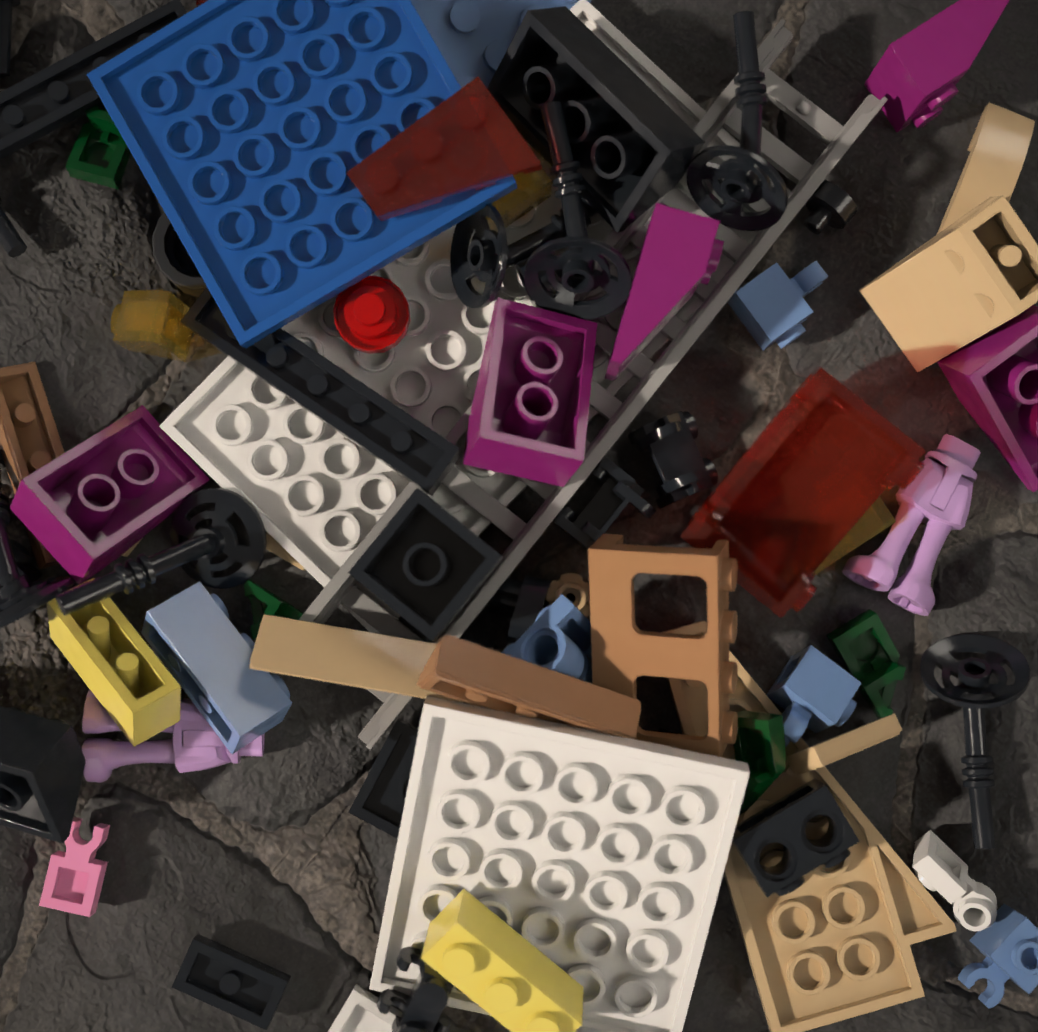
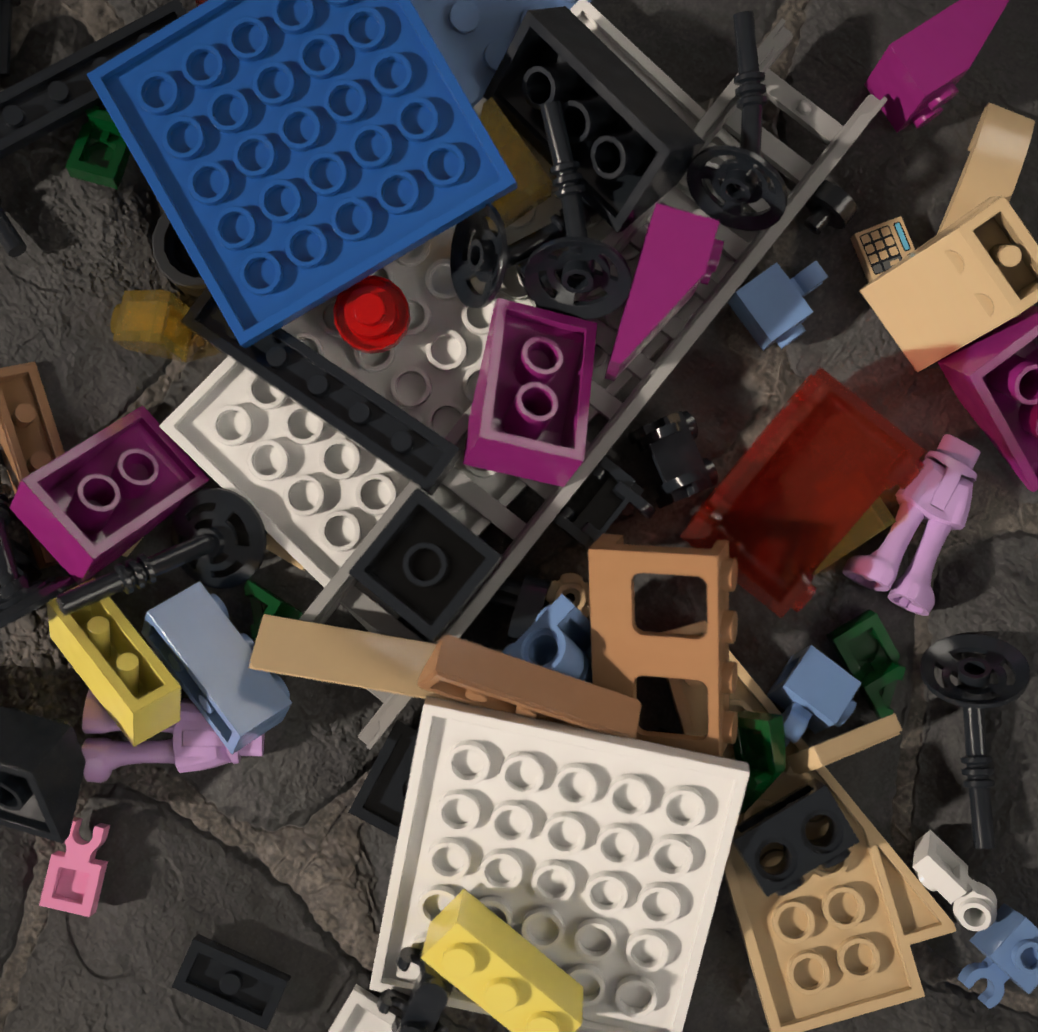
clear red wing [346,77,542,221] -> none
none -> tan tile [850,216,915,283]

